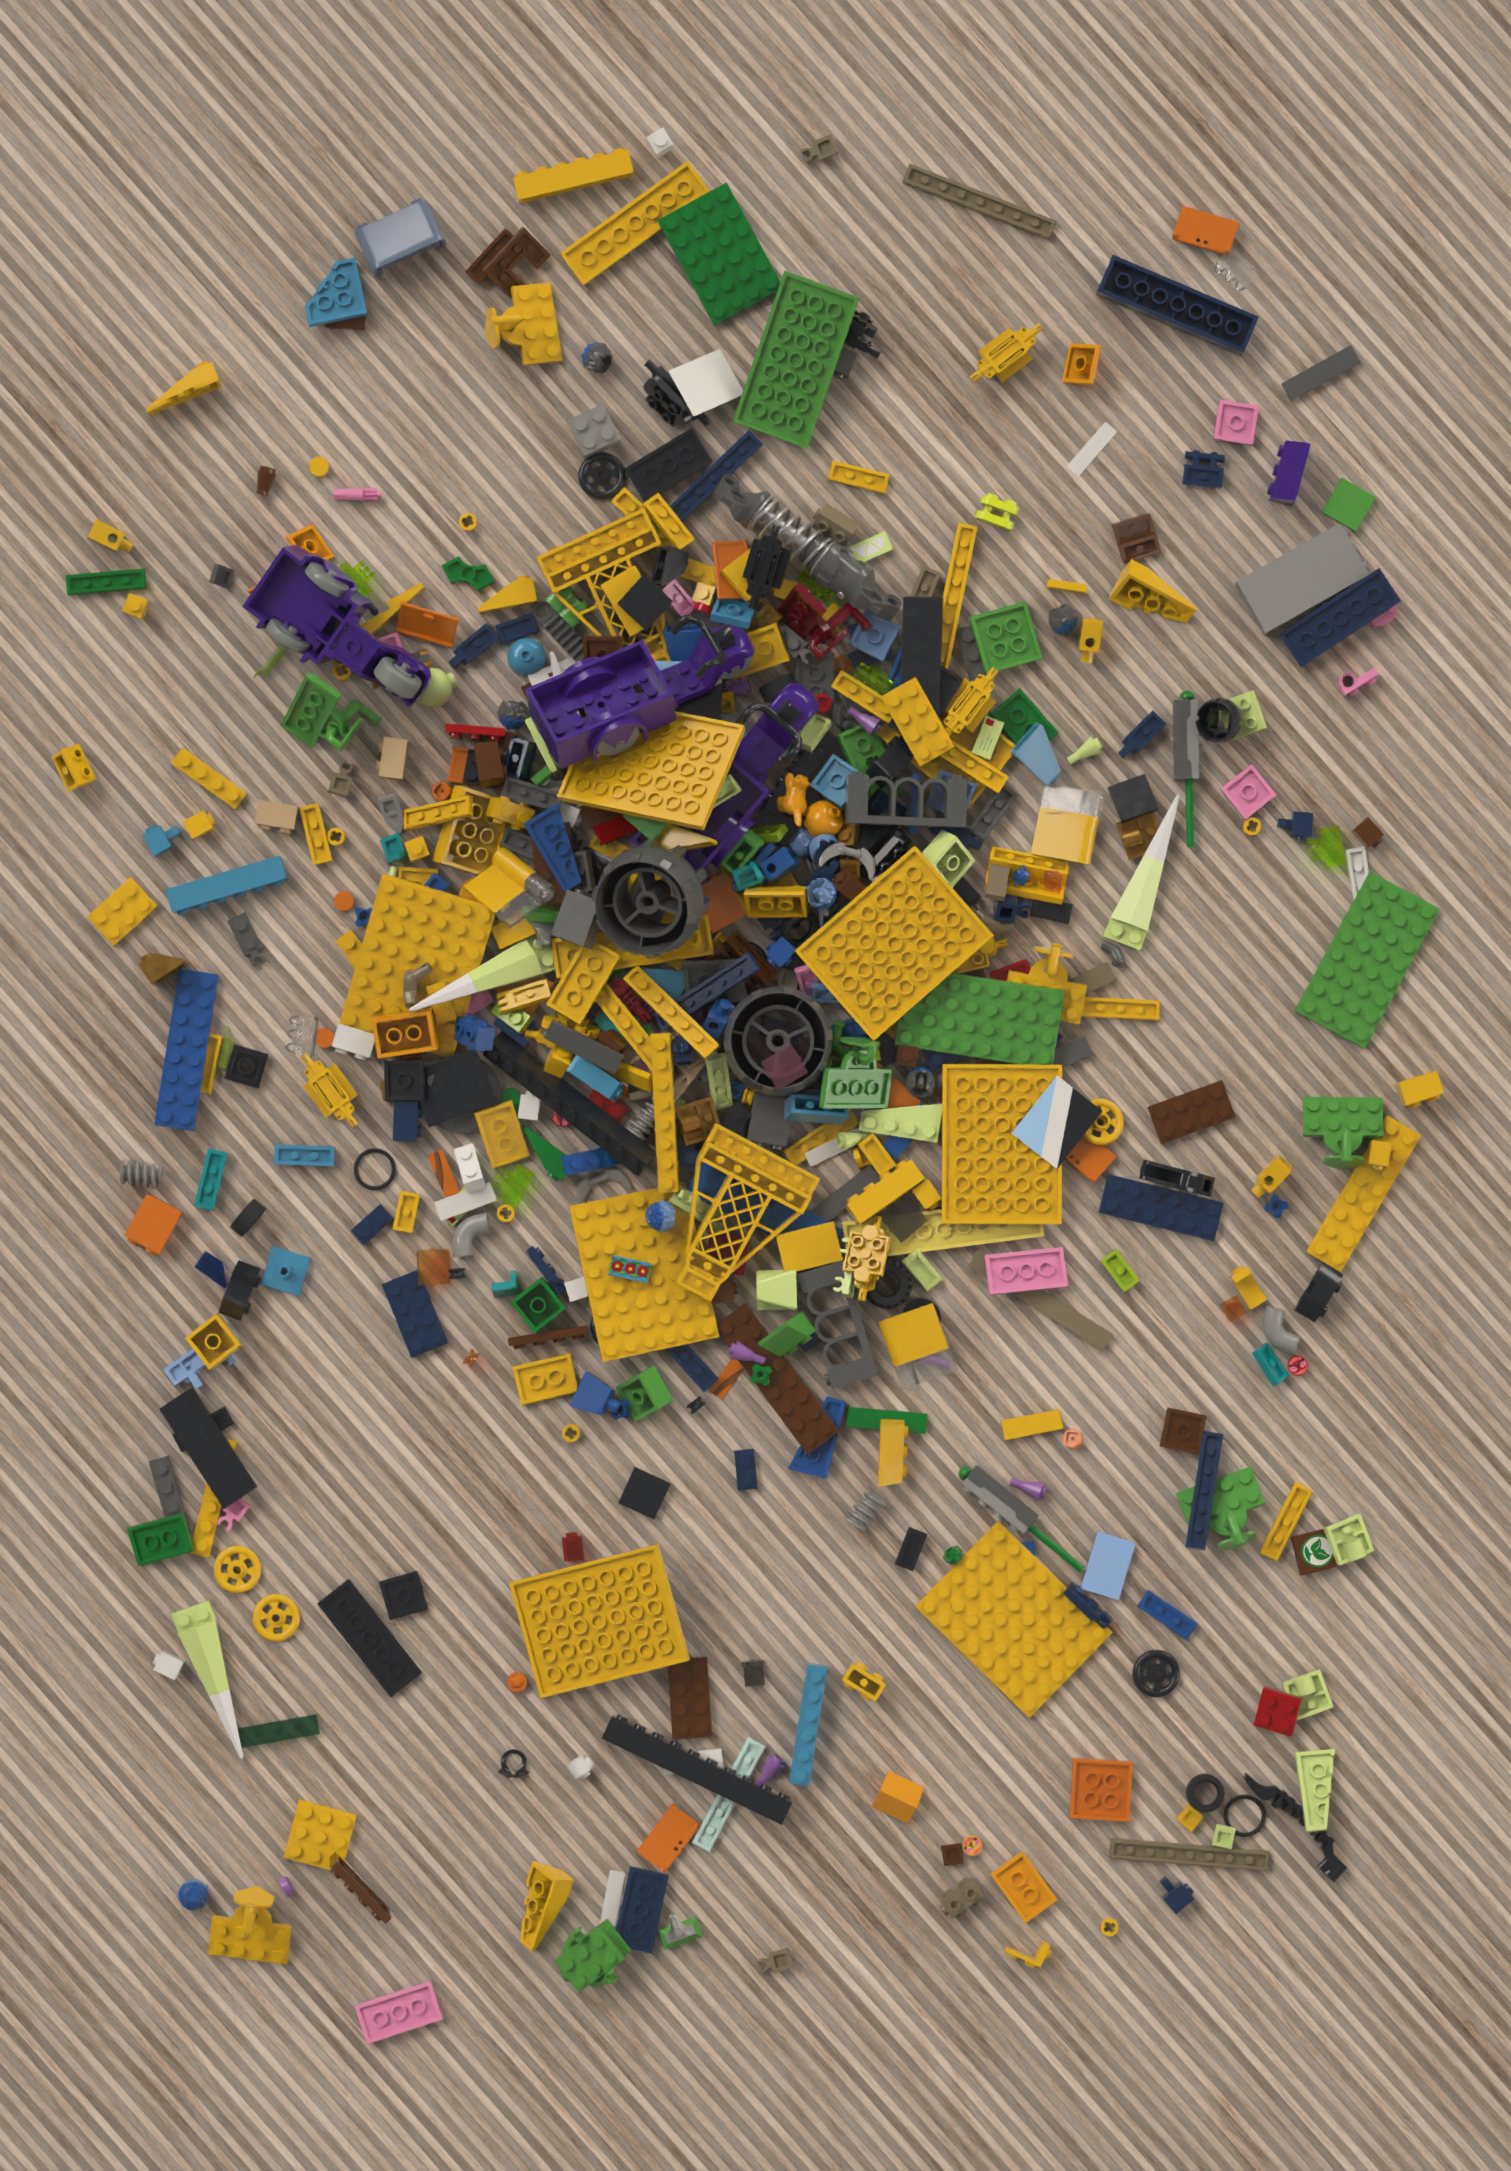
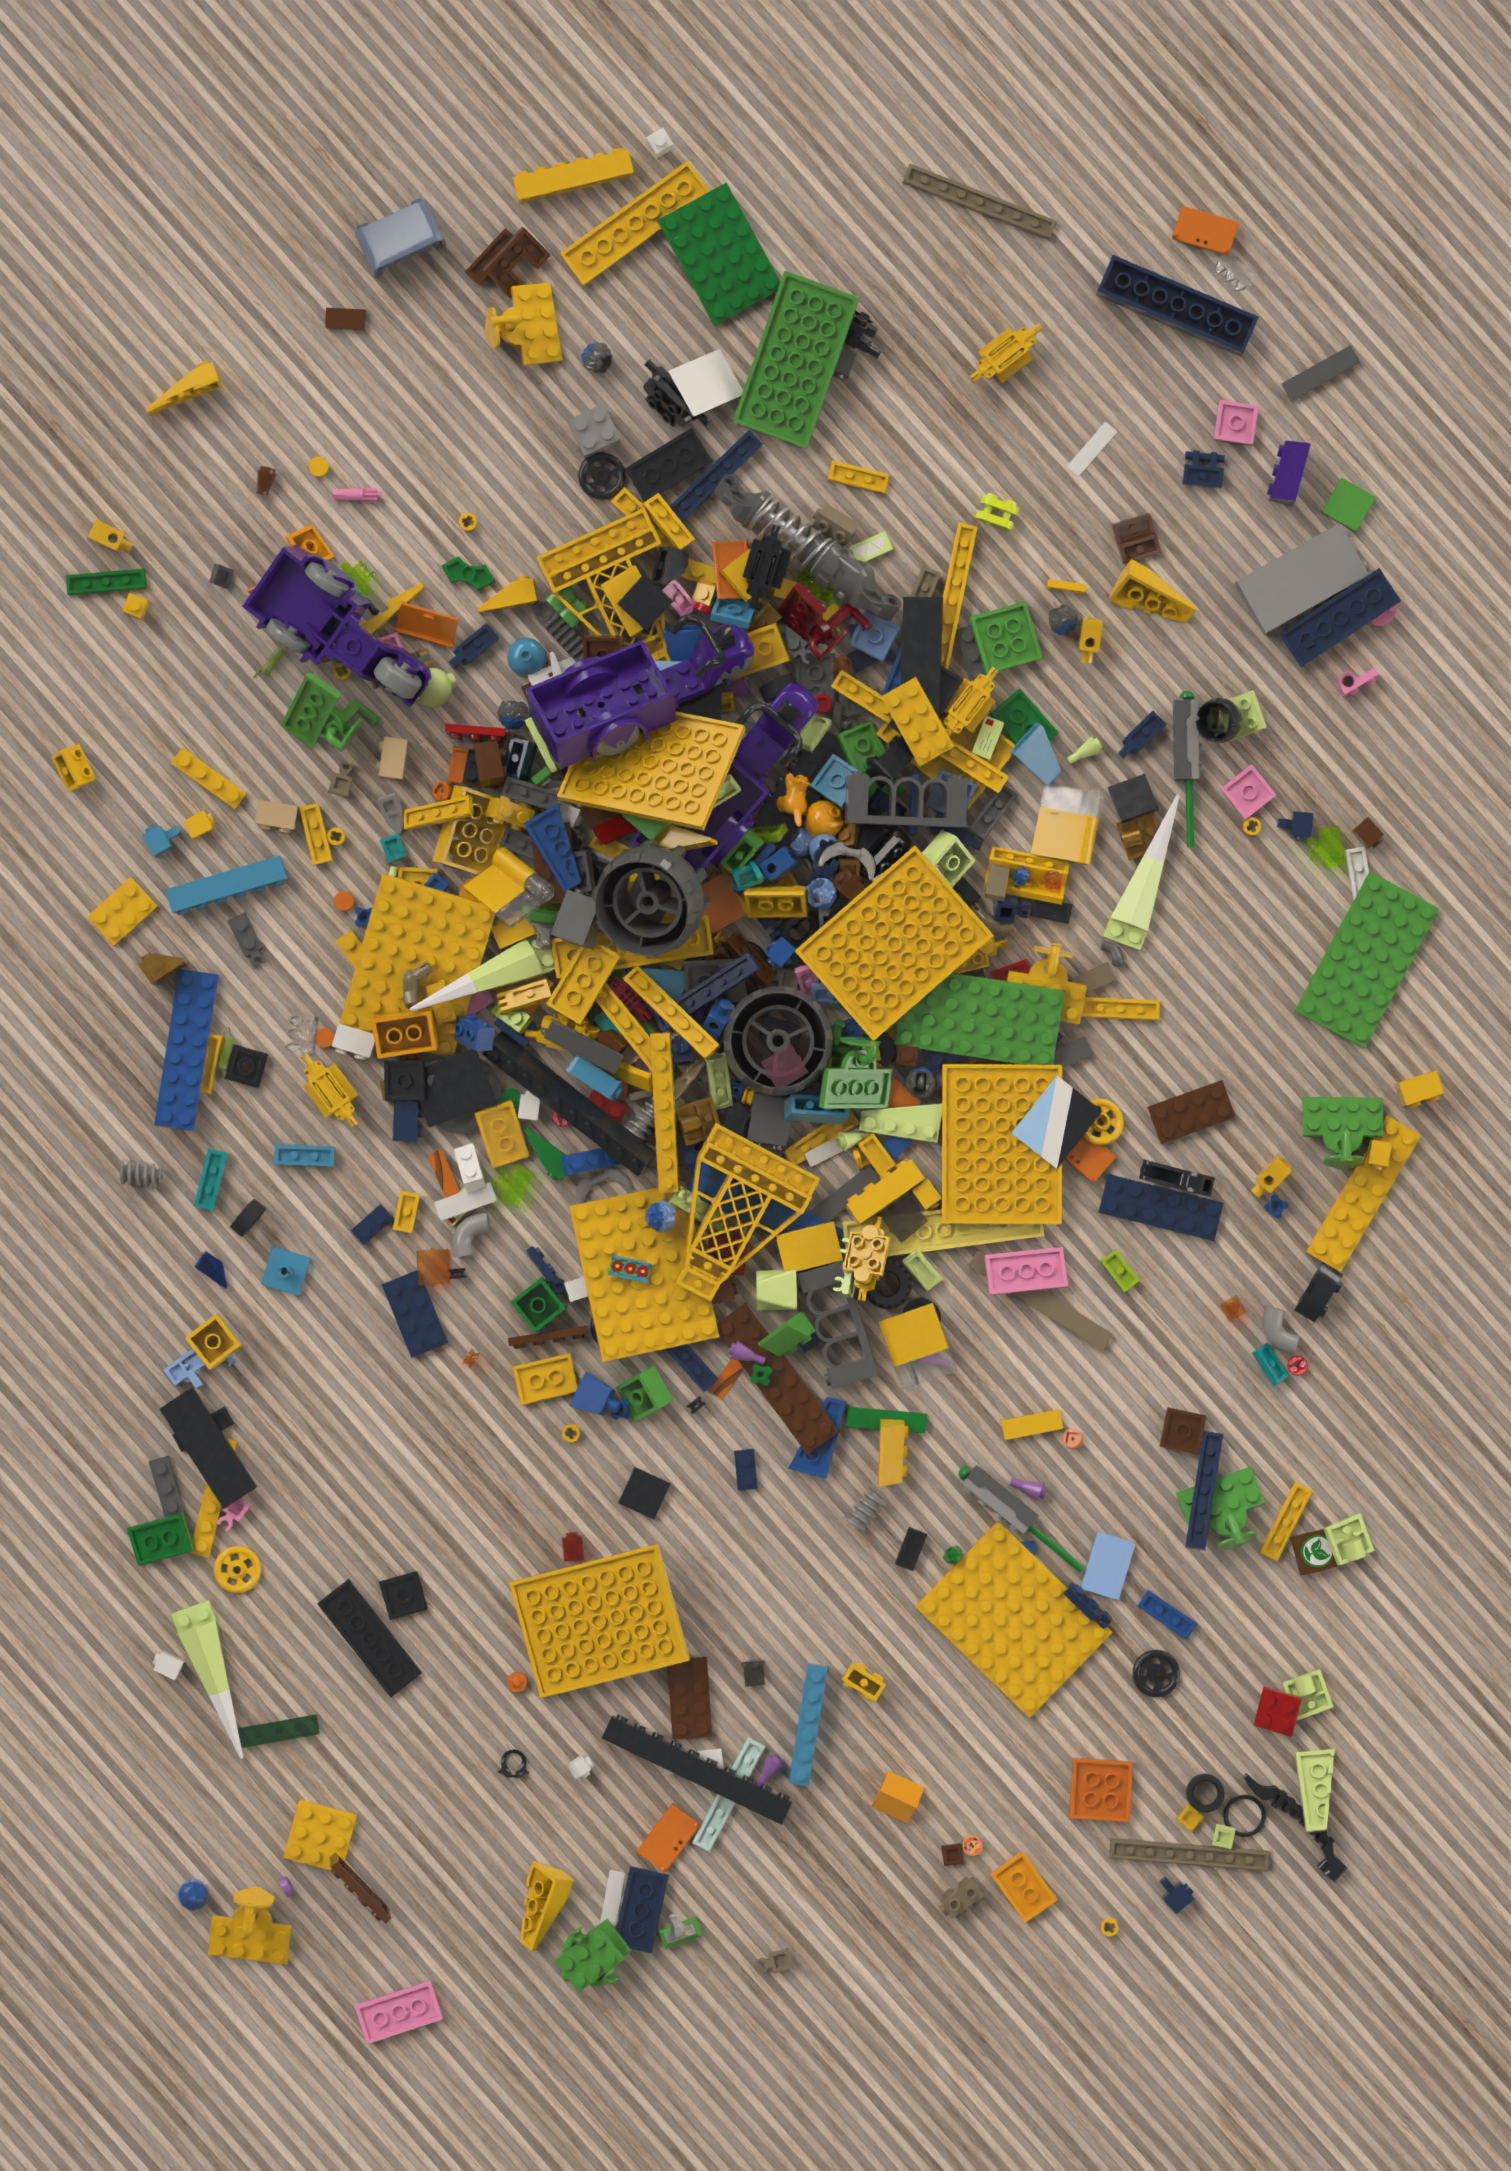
orange brick [124,1194,184,1256] -> none
black brick [219,1260,262,1321] -> none
yellow plate [252,1594,300,1642] -> none
dark azure plate [305,258,368,327] -> none
black tyre [354,1148,396,1190] -> none
yellow brick [404,836,431,863] -> none
teal tile [491,1271,518,1297] -> none
dark blue tile [495,613,539,645] -> none
yellow bush [497,1204,515,1222] -> none
yellow brick [543,1044,573,1078] -> none
dark tan plate [801,134,838,163] -> none
medium lavender cone [847,706,882,736] -> none
clear neon green hinge [852,662,894,694] -> none
yellow bracket [1003,1940,1052,1968] -> none
light orange slope [1061,343,1101,389] -> none
yellow bracket [1229,1265,1267,1310] -> none

